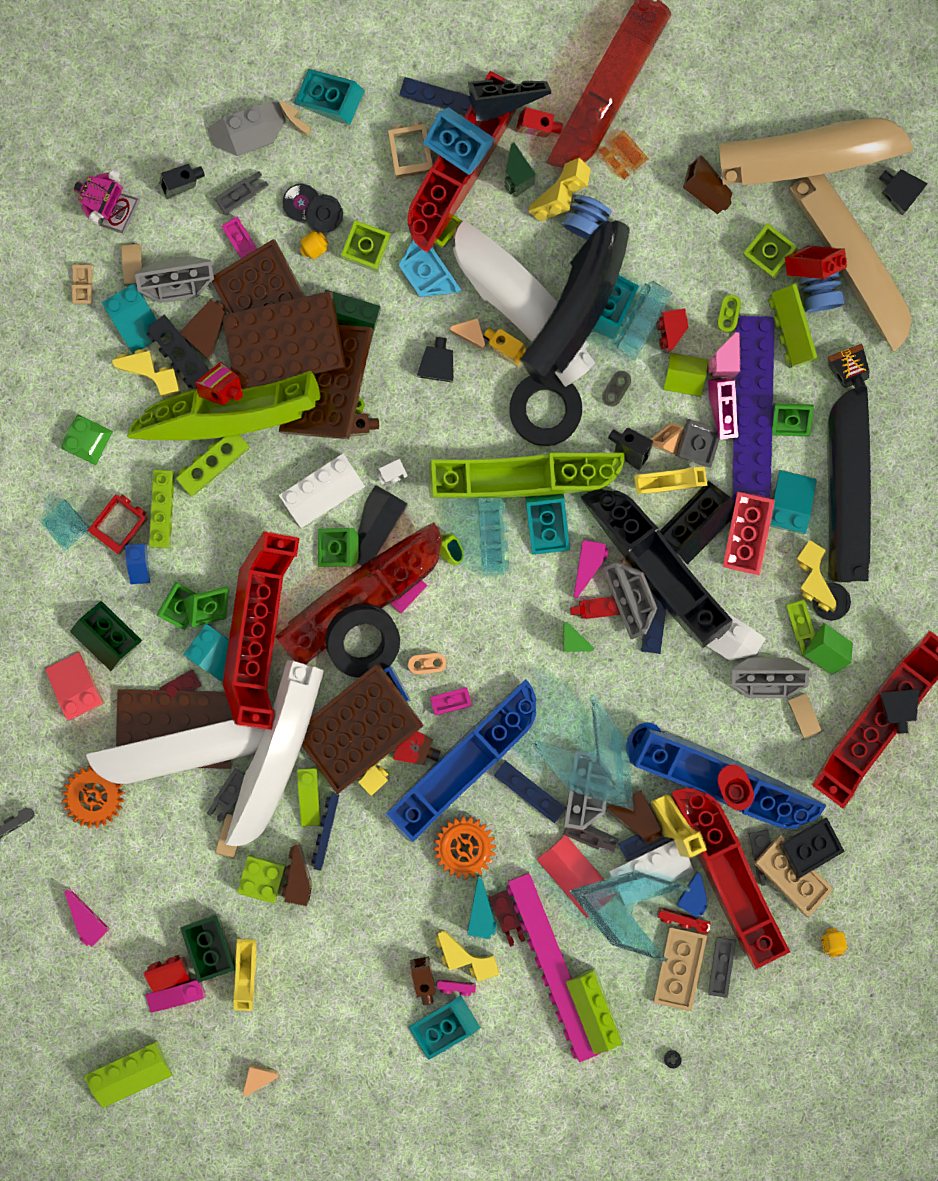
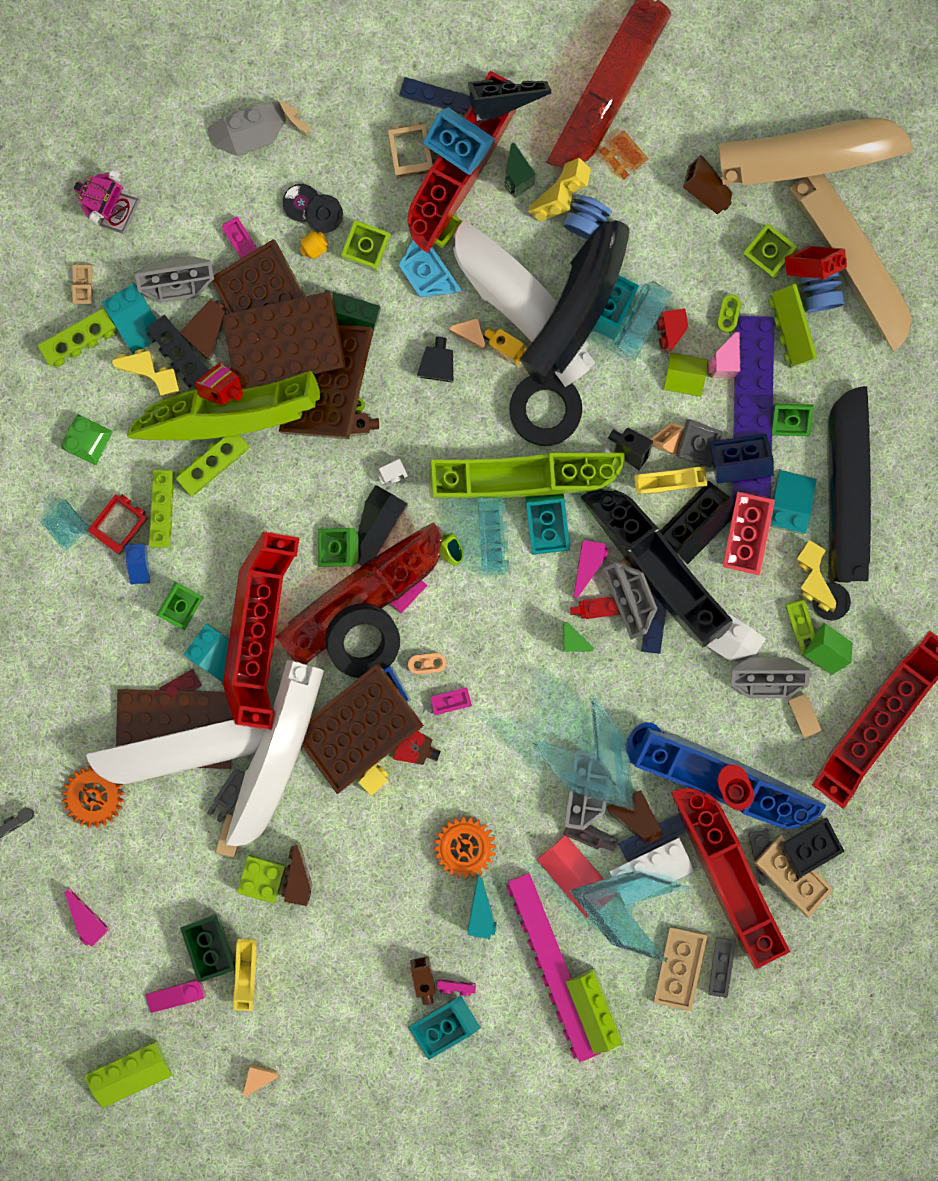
coral slope [45,652,105,721] -> none
dark green slope [70,601,143,671] -> none
tan slope [121,244,143,286] -> none
red slope [143,955,191,993] -> none
black torso [160,164,205,199] -> none
bright green slope [183,586,229,627] -> none
dark grey hinge [214,171,269,215] -> none
white slope [279,453,365,528] -> none
teal slope [294,69,365,125] -> none
lime slope [297,768,321,826] -> none
dark blue plate [311,793,340,871] -> none
blue slope [384,679,536,842] -> none
light yellow arch [435,930,500,982] -> none
dark red hinge [489,890,526,947] -> none
dark blue plate [494,761,566,823] -> none
red torso [516,107,563,137] -> none
clear smoke plate [602,371,631,407] -> none
light yellow arch [650,794,706,858] -> none
red hinge [657,907,711,934] -> none
black bush [664,1050,682,1069] -> none
blue slope [676,871,708,918] -> none
dark pink slope [708,378,738,440] -> none
yellow head [820,928,848,958] -> none
black torso [828,343,869,392] -> none
black torso [878,169,927,215] -> none
black torso [879,689,919,734] -> none
none -> lime brick [37,308,118,368]
none -> dark blue slope [709,433,774,484]

